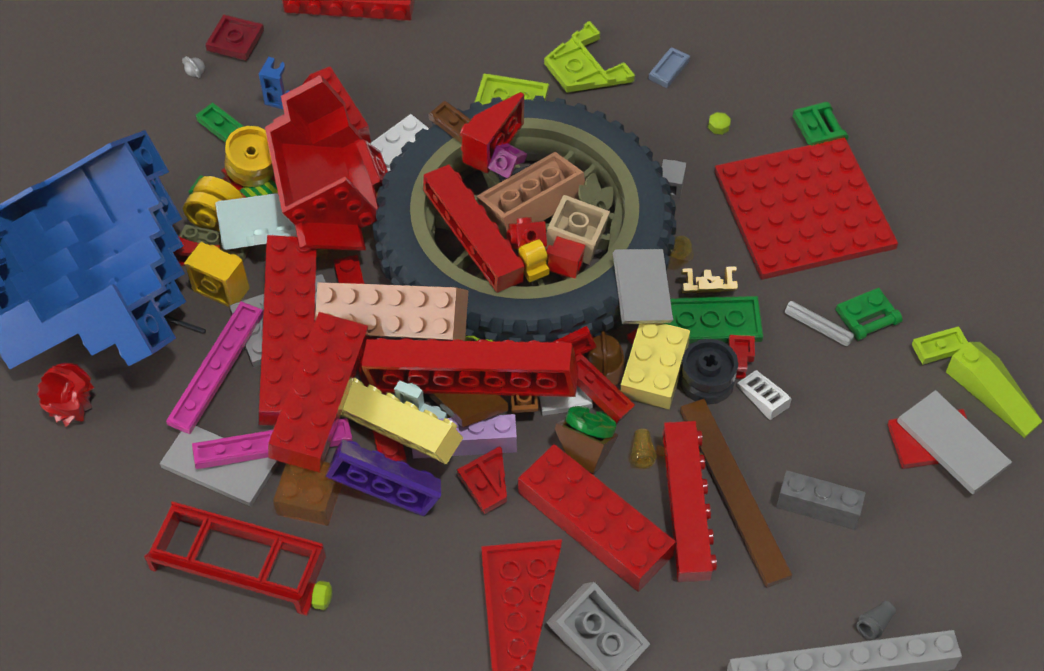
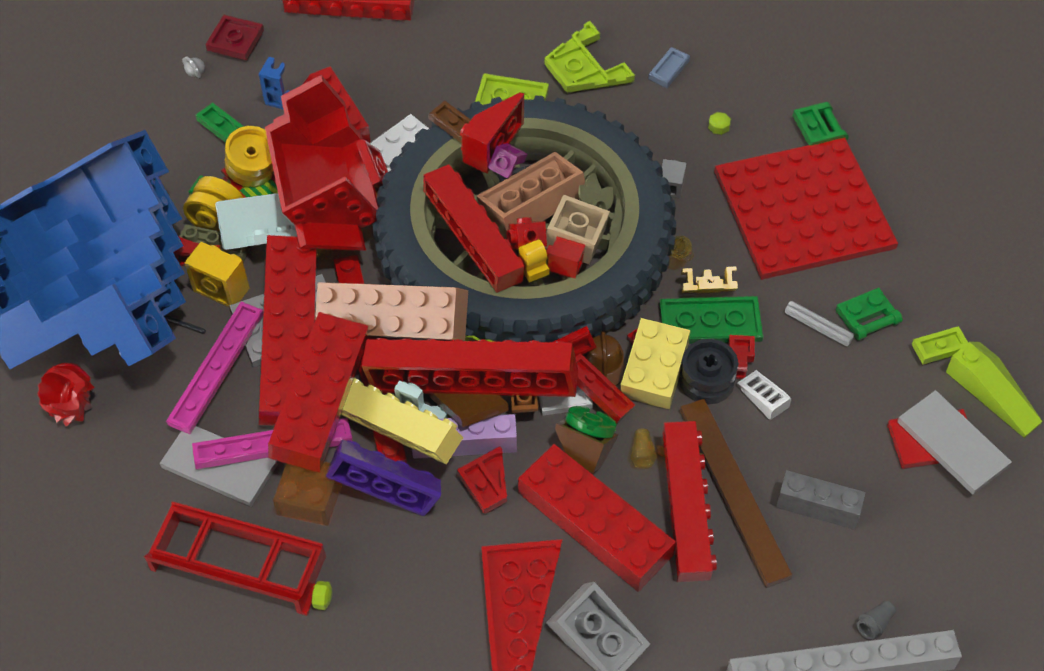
light grey tile [613,249,673,324] -> none

